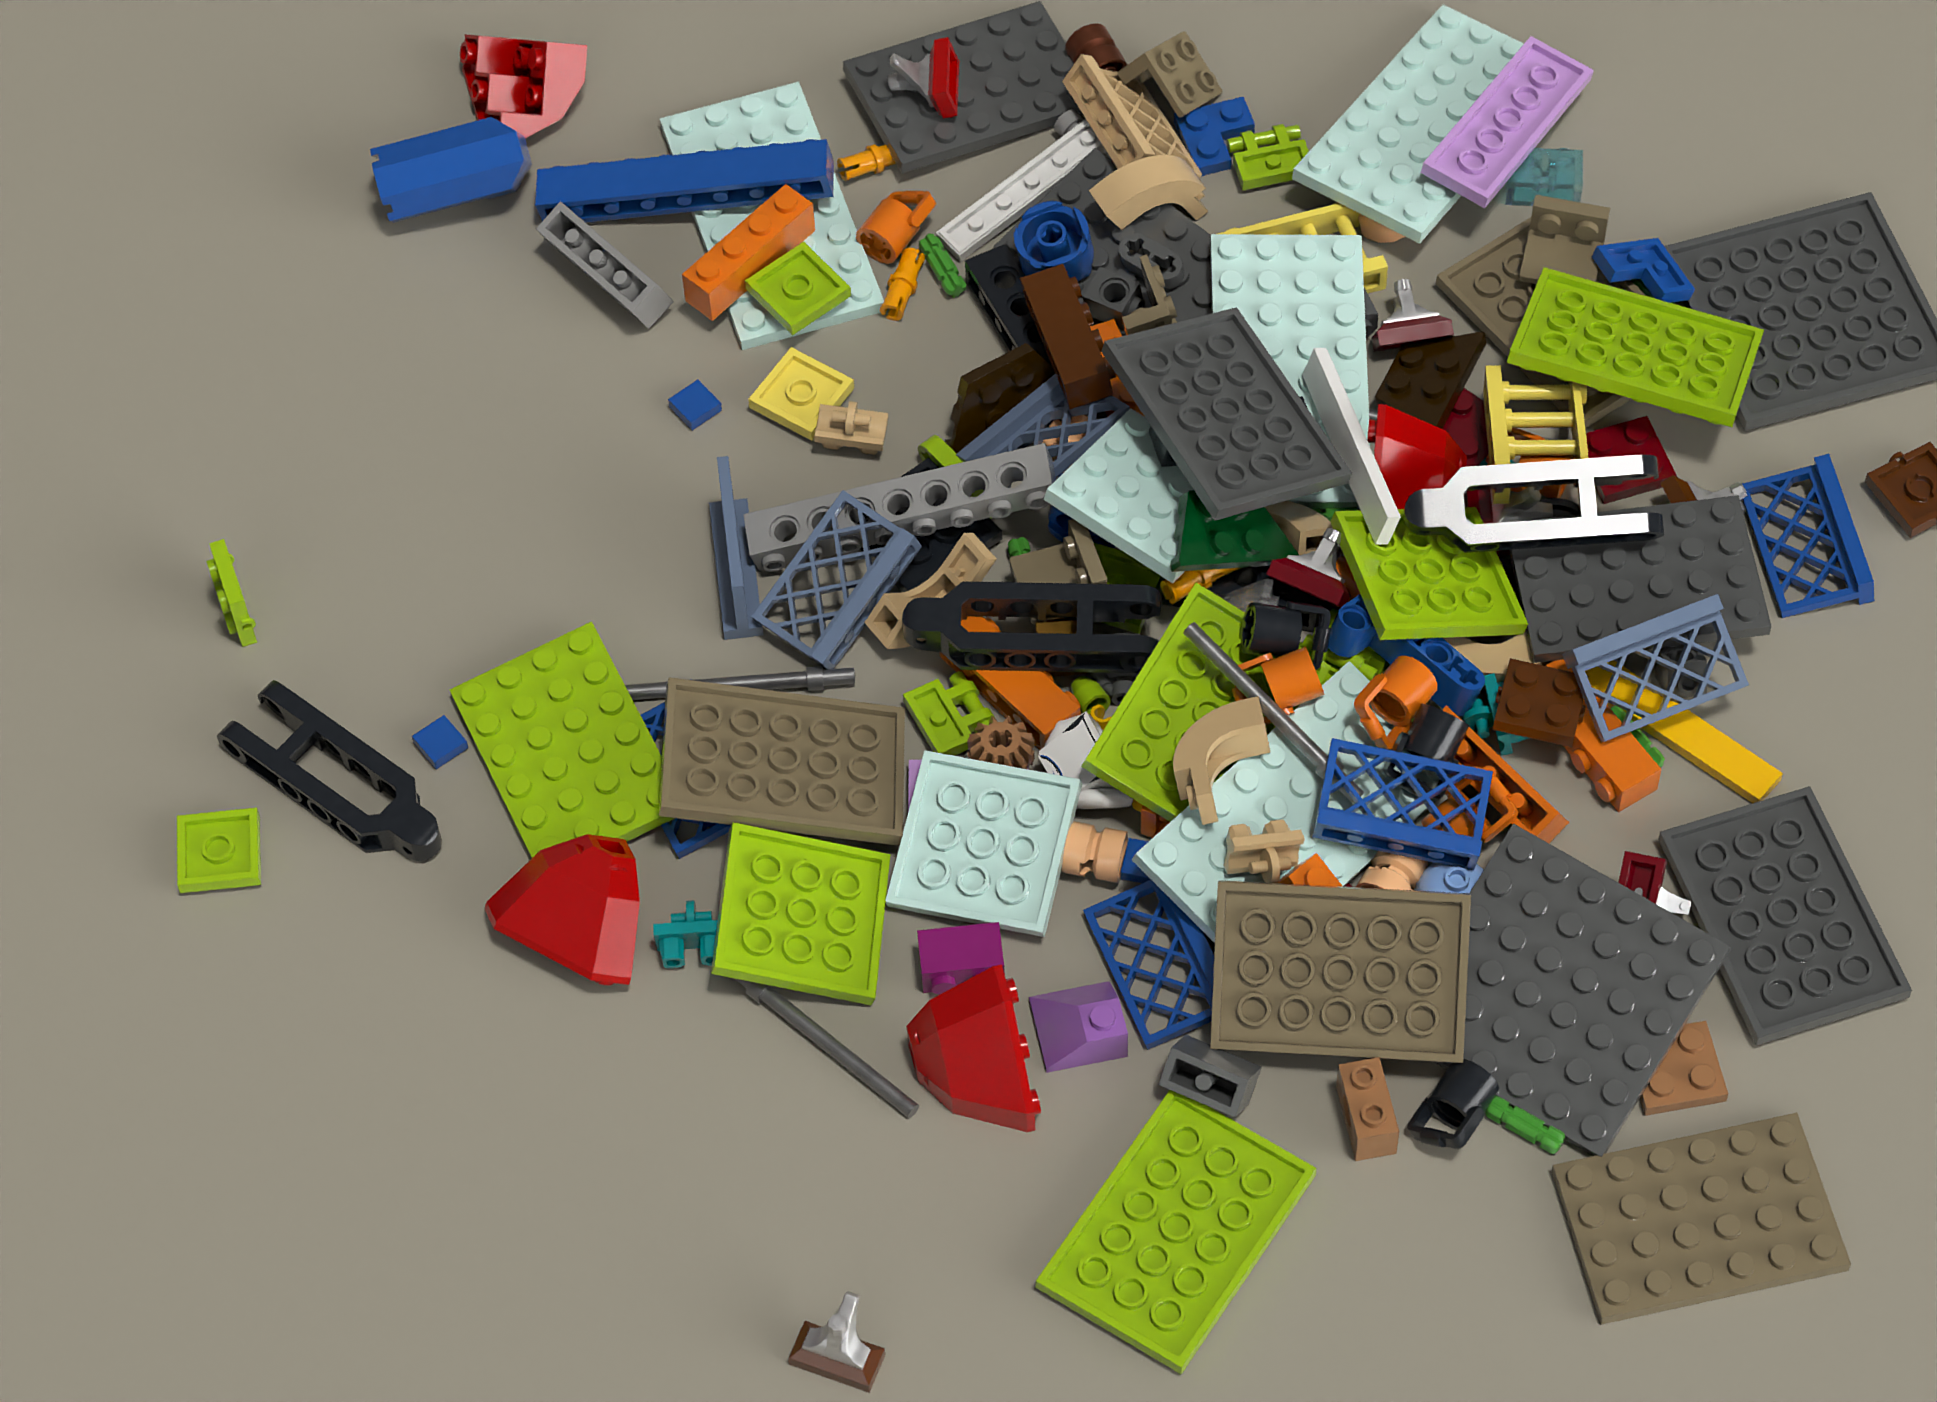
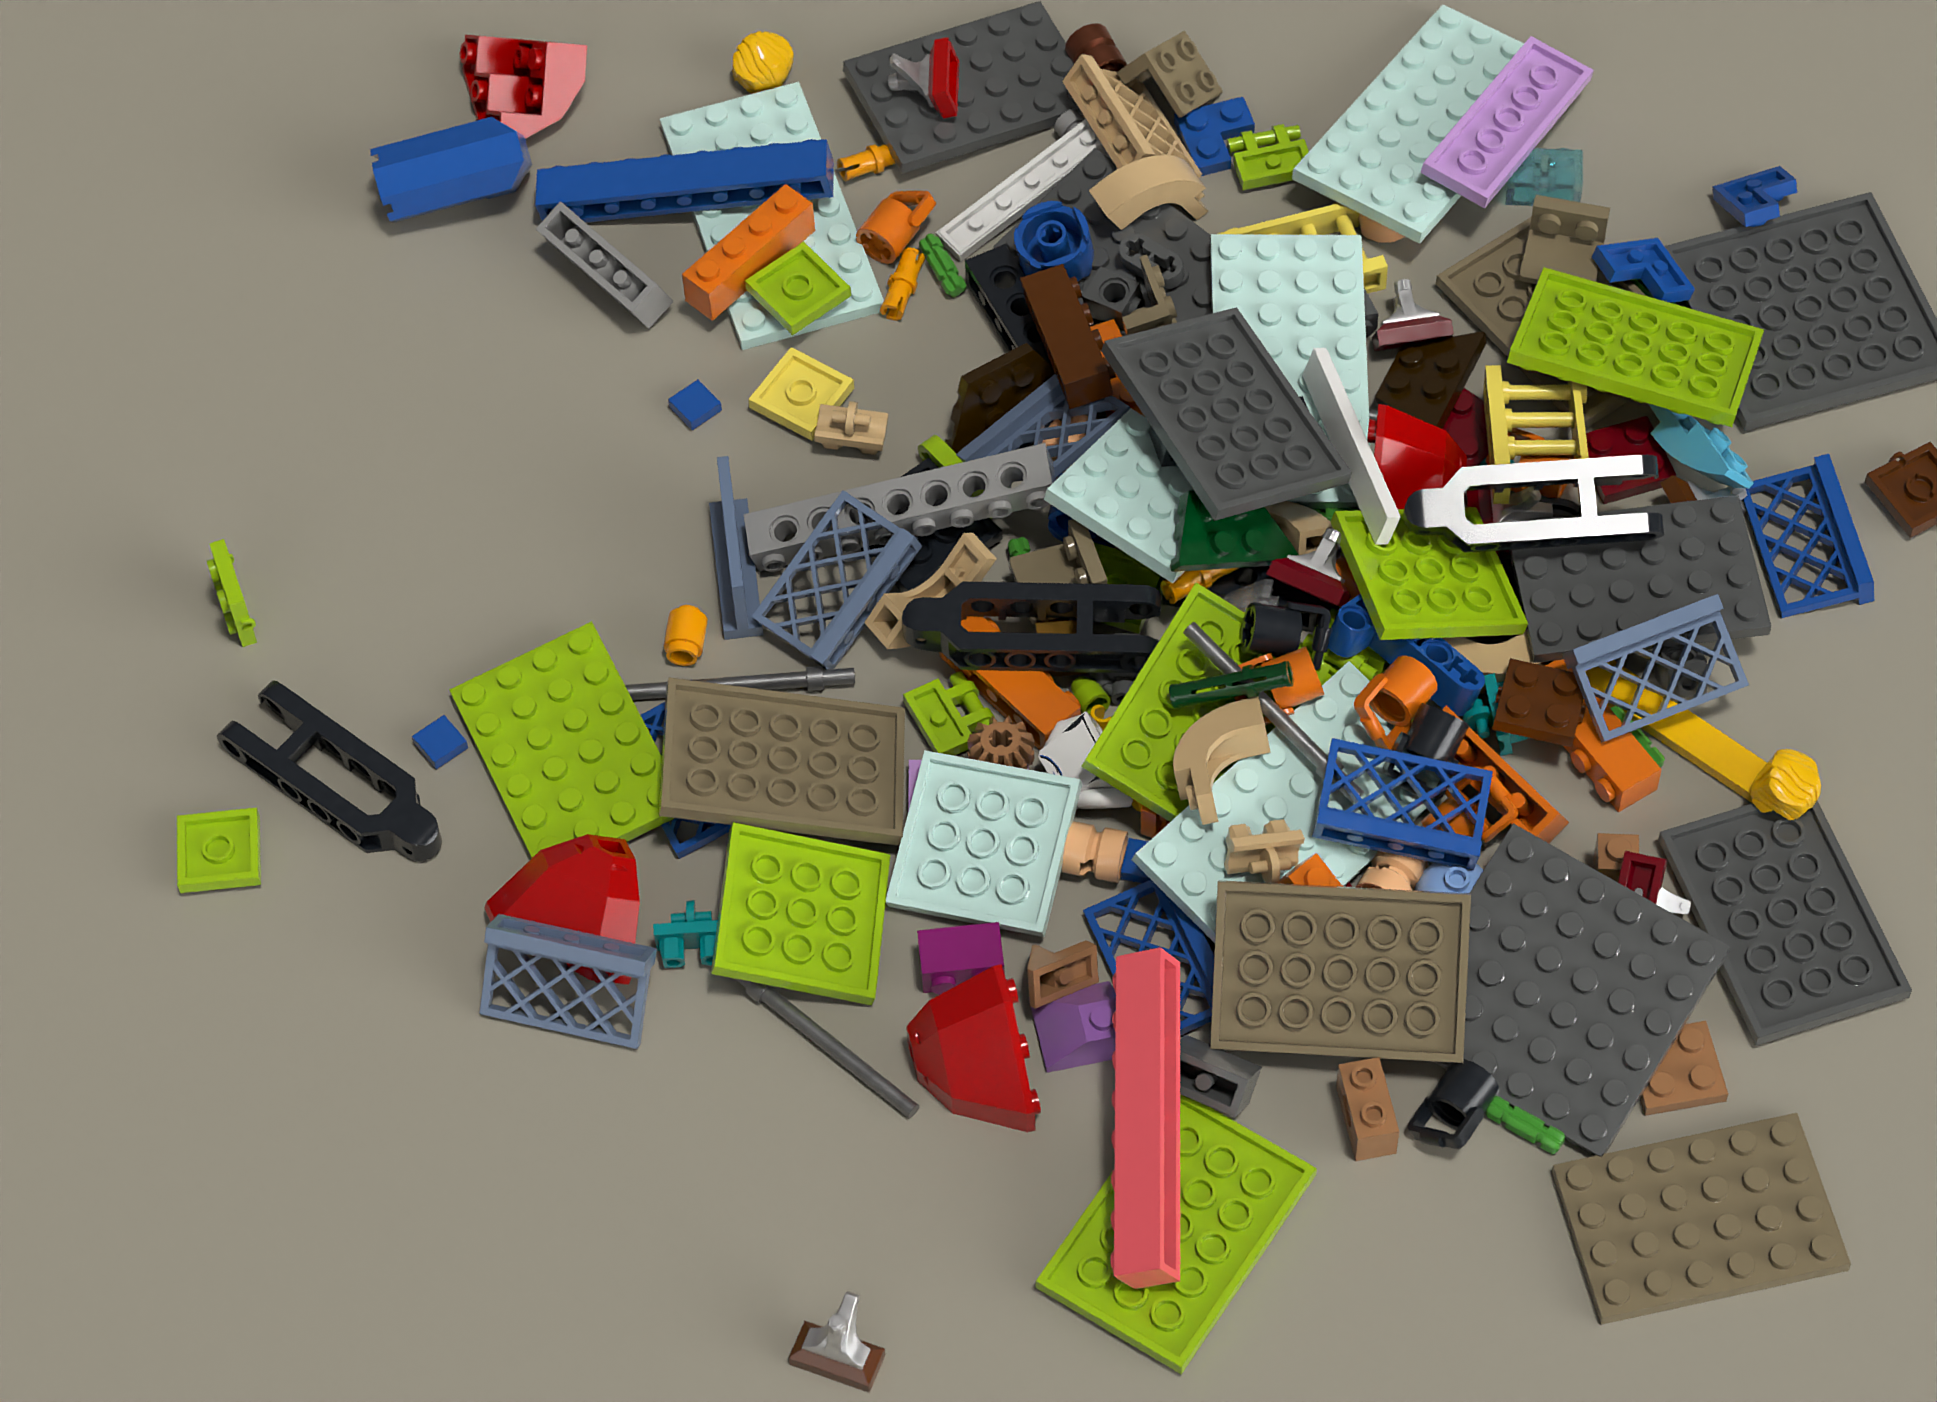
none -> sand blue fence [479,914,657,1049]
none -> light orange brick [664,605,708,666]
none -> yellow hair [732,31,794,94]
none -> medium nougat slope [1027,940,1099,1009]
none -> coral brick [1111,947,1180,1289]
none -> dark green pin [1169,661,1294,709]
none -> medium nougat brick [1593,833,1639,882]
none -> medium azure slope [1648,403,1754,489]
none -> blue plate [1712,166,1797,227]
none -> yellow hair [1751,749,1821,820]

